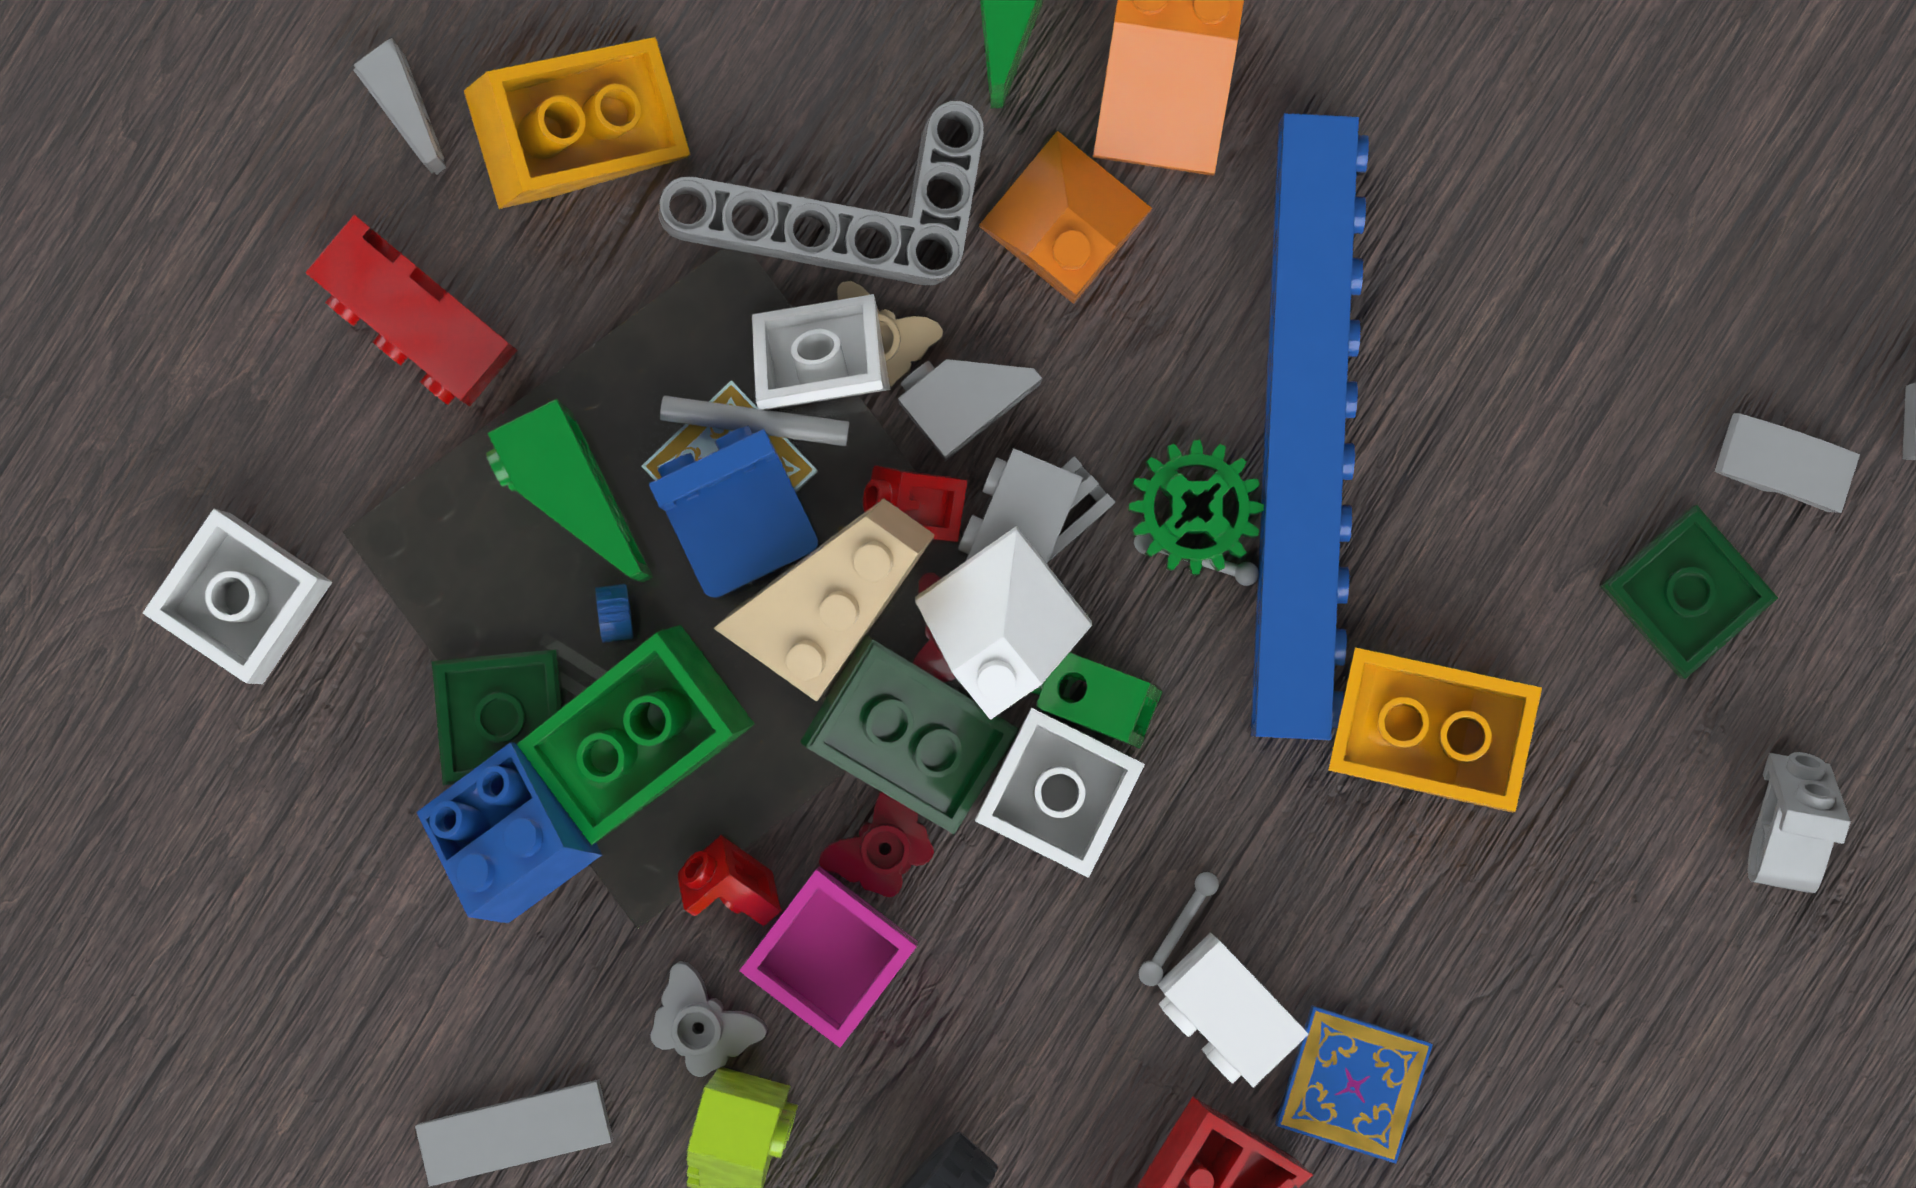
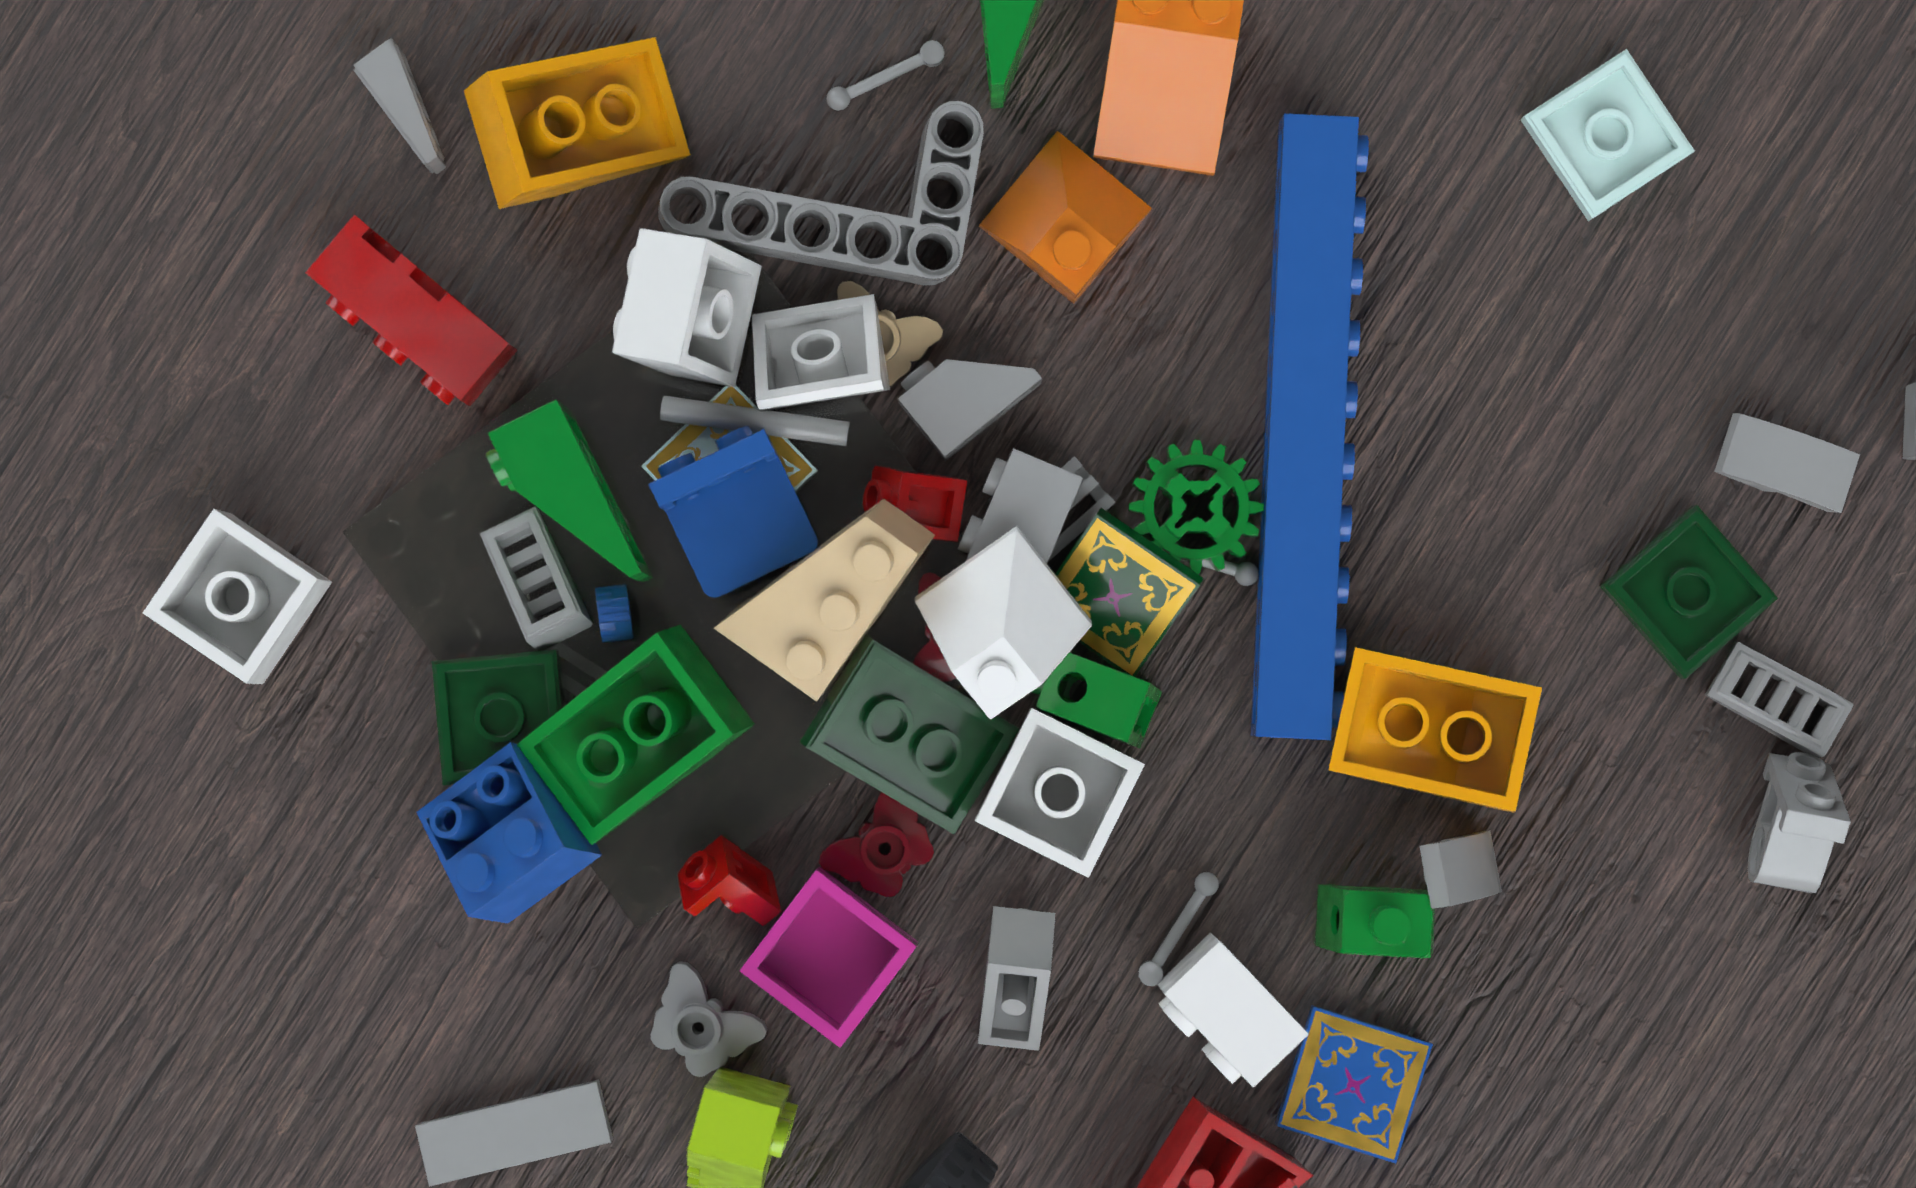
none -> light grey slope [480,506,593,651]
none -> white brick [612,228,762,387]
none -> light grey hinge [826,40,944,111]
none -> light grey slope [978,906,1056,1051]
none -> tile [1055,508,1204,677]
none -> green torso [1315,884,1435,958]
none -> light grey slope [1419,830,1502,909]
none -> light aqua tile [1521,49,1695,222]
none -> light grey slope [1705,642,1853,757]

